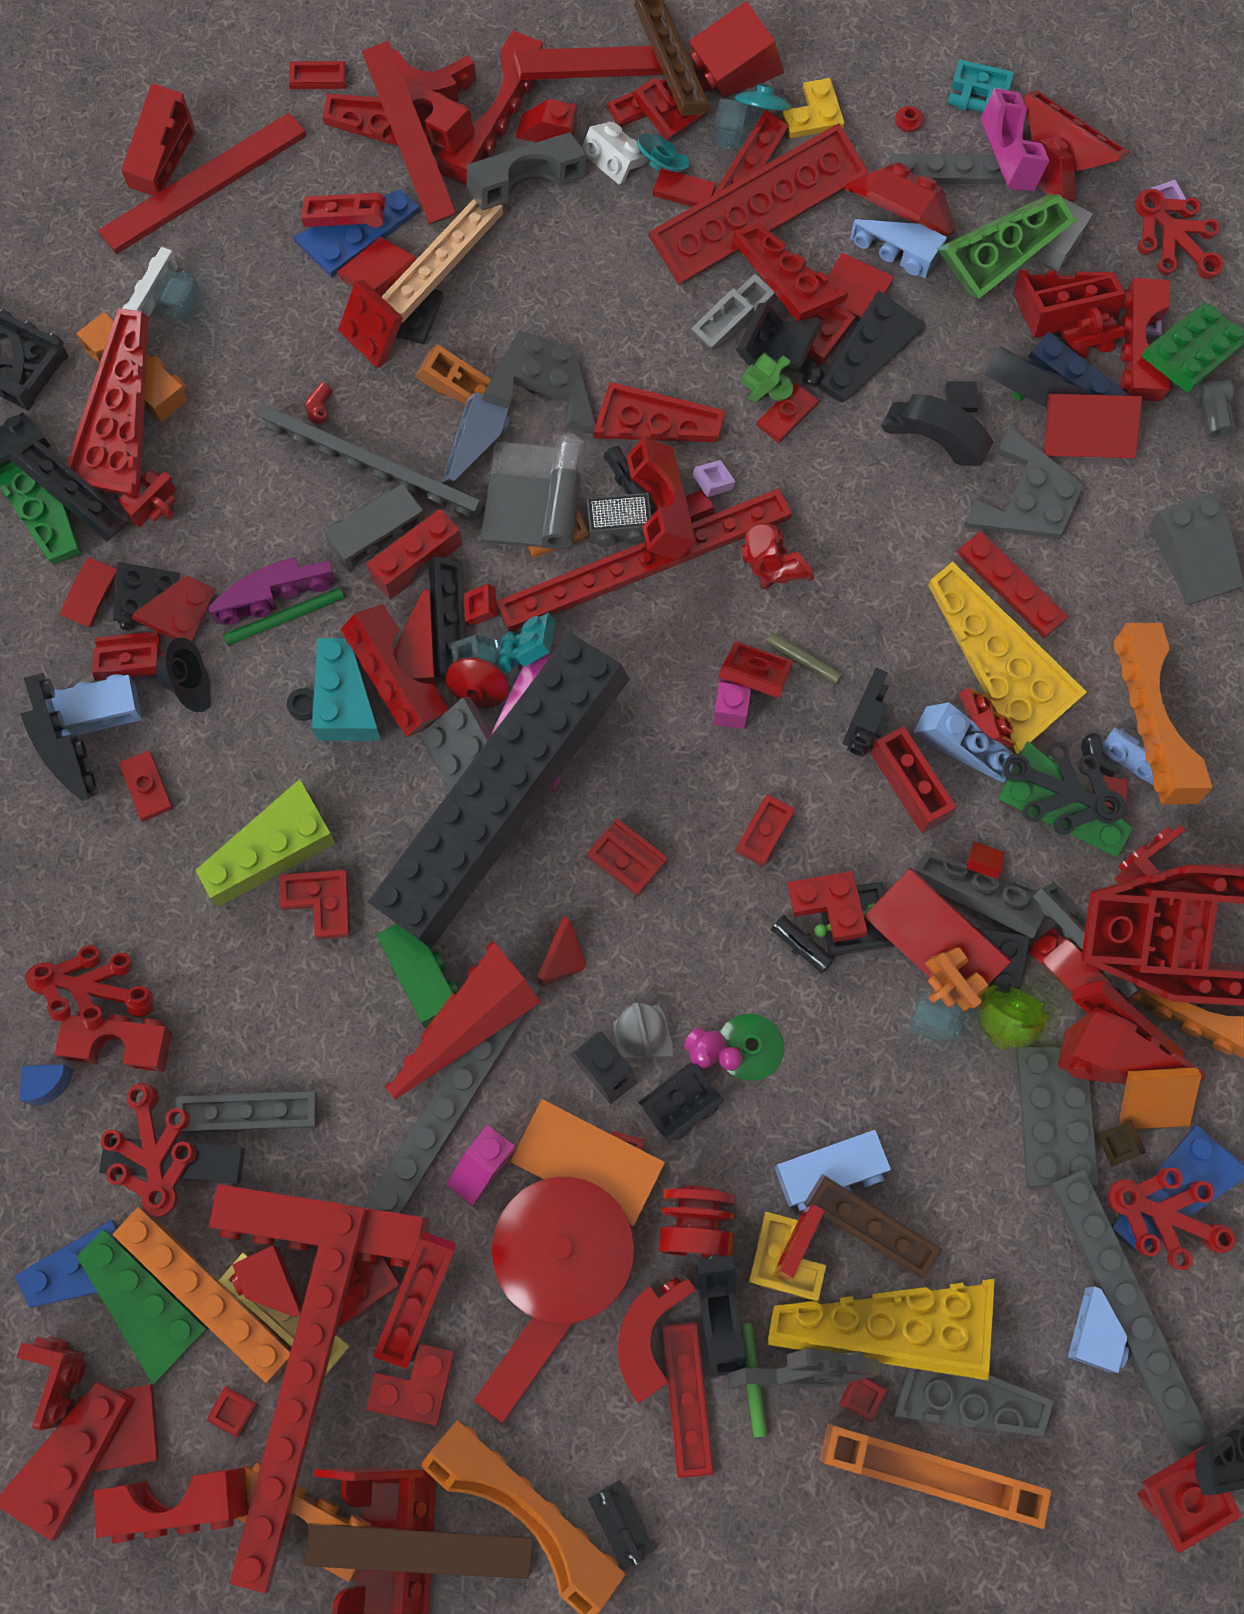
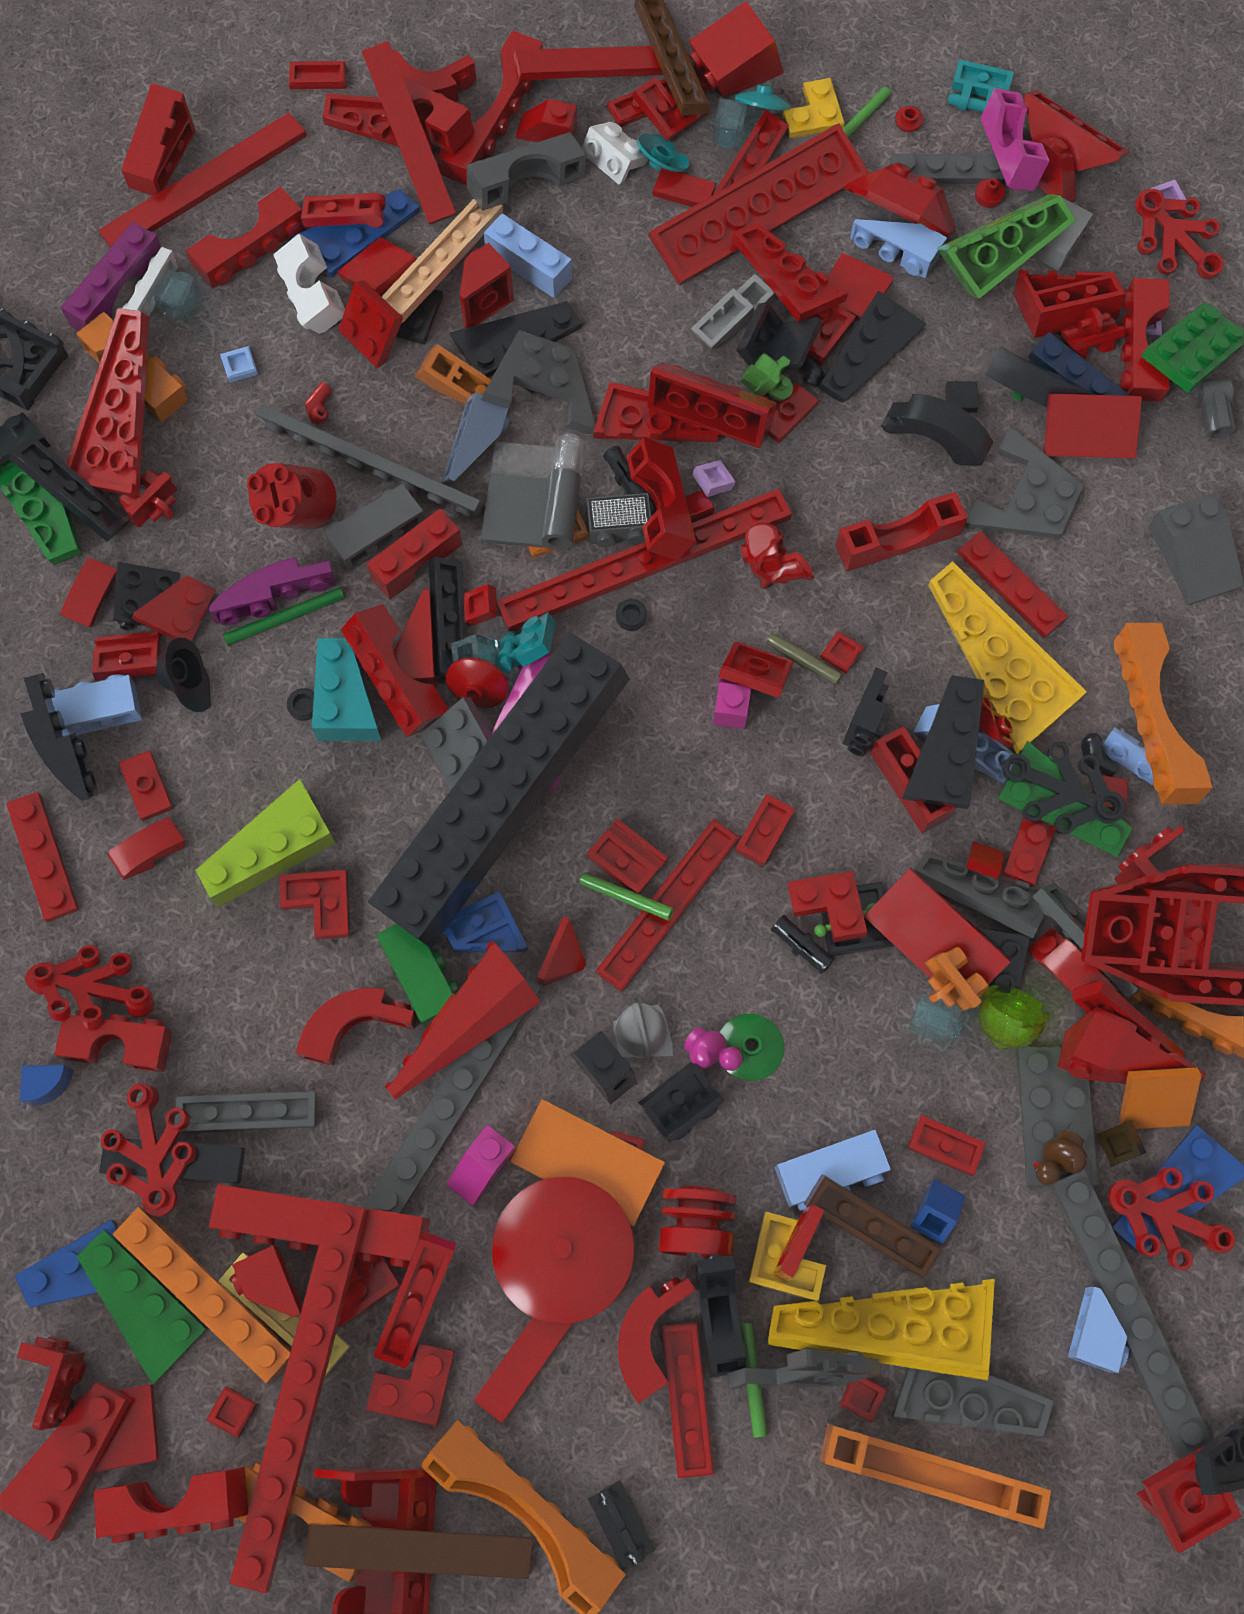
none -> red plate [6,791,79,923]
none -> magenta arch [60,222,161,331]
none -> red slope [108,817,185,880]
none -> red arch [186,187,304,289]
none -> light blue tile [220,346,258,383]
none -> red cylinder [247,463,337,529]
none -> white arch [273,234,345,334]
none -> red arch [295,988,417,1066]
none -> blue wing [444,891,528,952]
none -> black wing [450,301,582,377]
none -> red slope [460,243,514,329]
none -> light blue brick [484,213,572,298]
none -> bright green bar [580,872,674,921]
none -> red tile [595,818,740,993]
none -> black tile [616,599,647,631]
none -> red slope [648,362,776,449]
none -> red tile [820,631,864,674]
none -> red arch [835,491,968,572]
none -> bright green bar [843,87,891,139]
none -> black wing [902,675,984,809]
none -> red plate [907,1115,986,1177]
none -> blue brick [911,1179,965,1244]
none -> red tile [975,178,1005,208]
none -> red plate [1002,817,1055,887]
none -> reddish brown animal [1033,1130,1087,1185]

